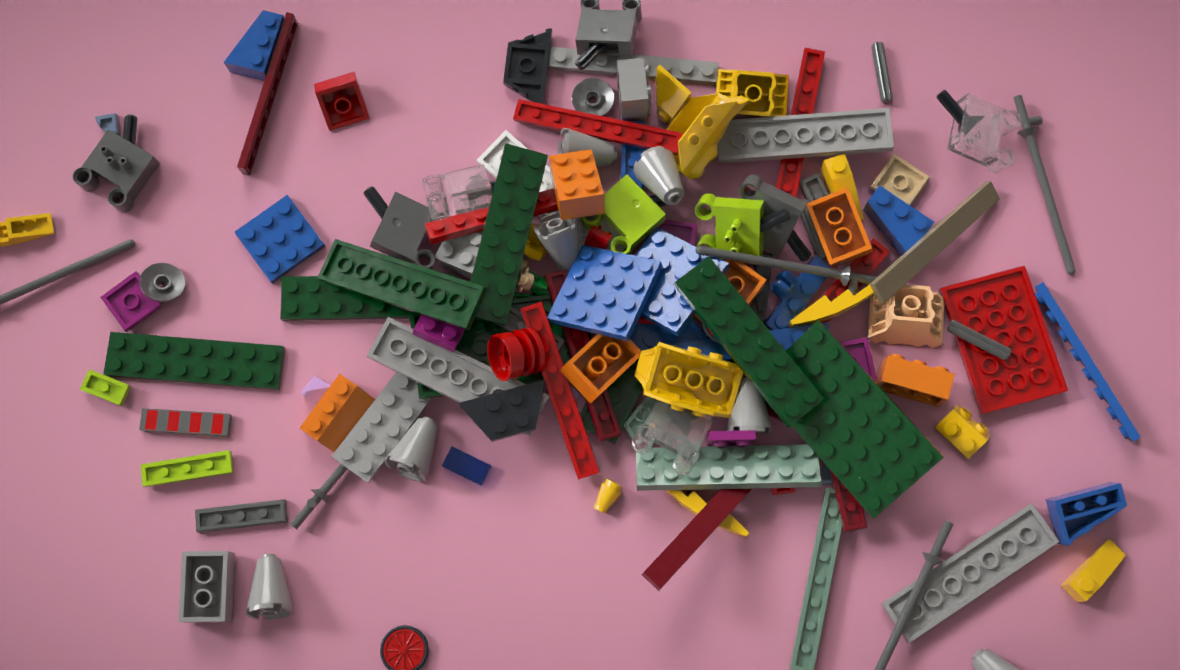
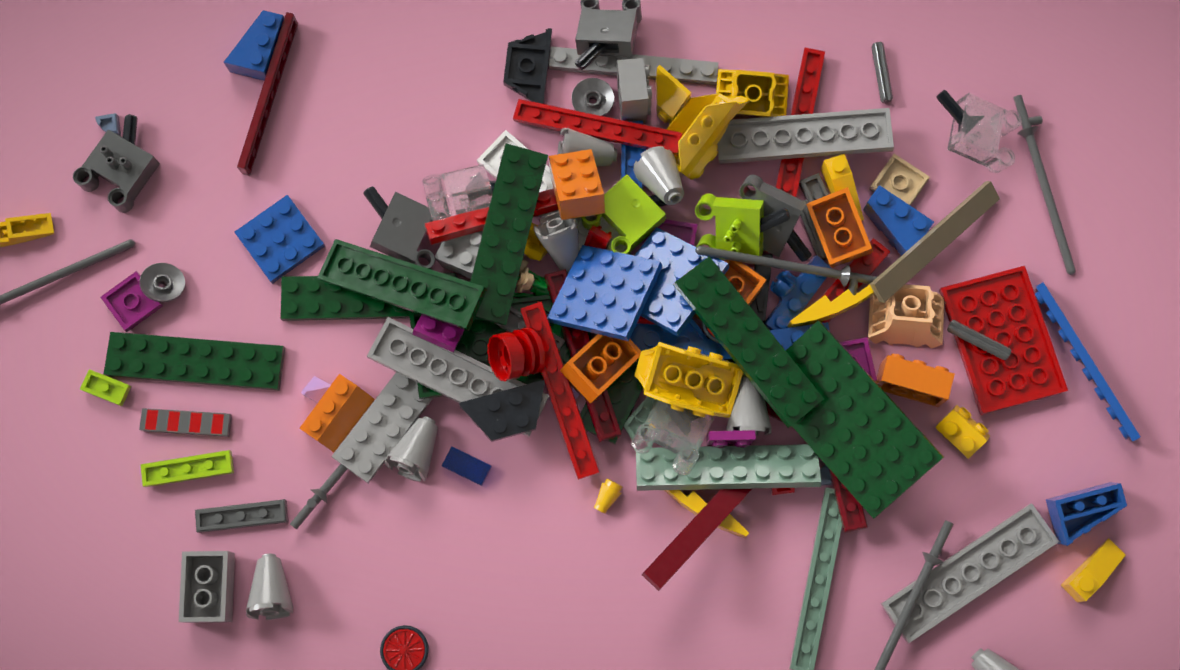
red slope [314,71,370,131] -> none

